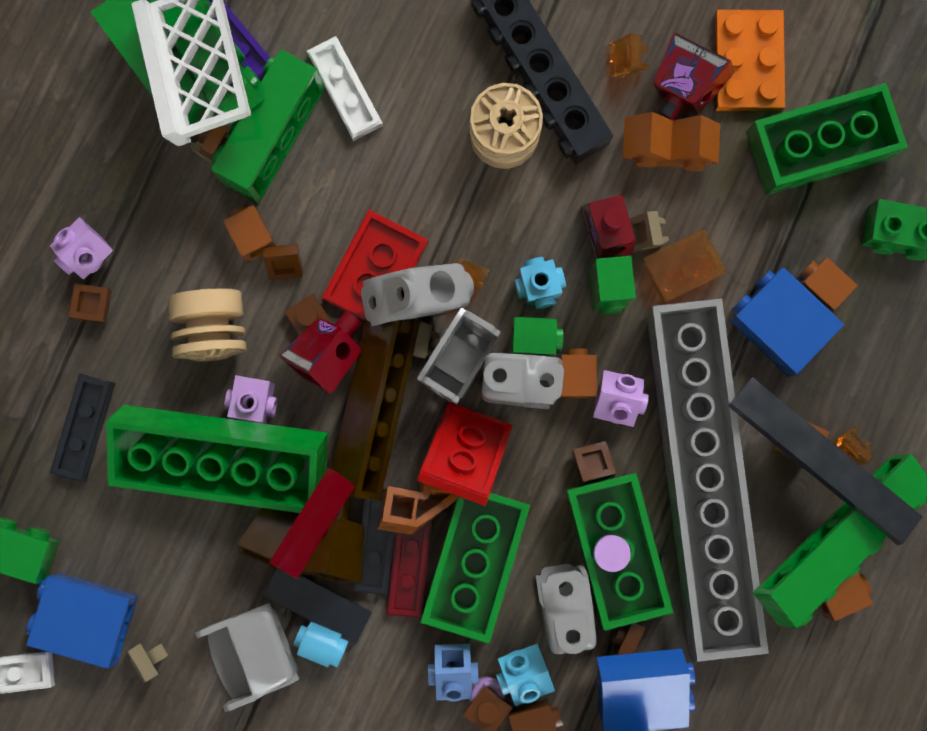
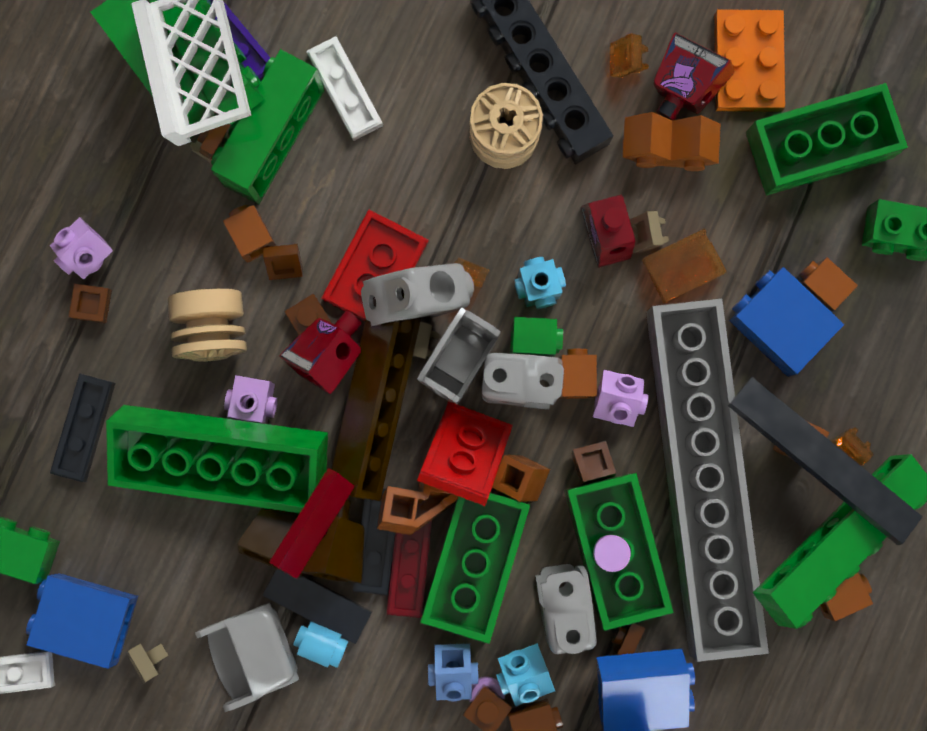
green brick [588,256,636,315] -> none
none -> dark orange brick [492,455,551,502]

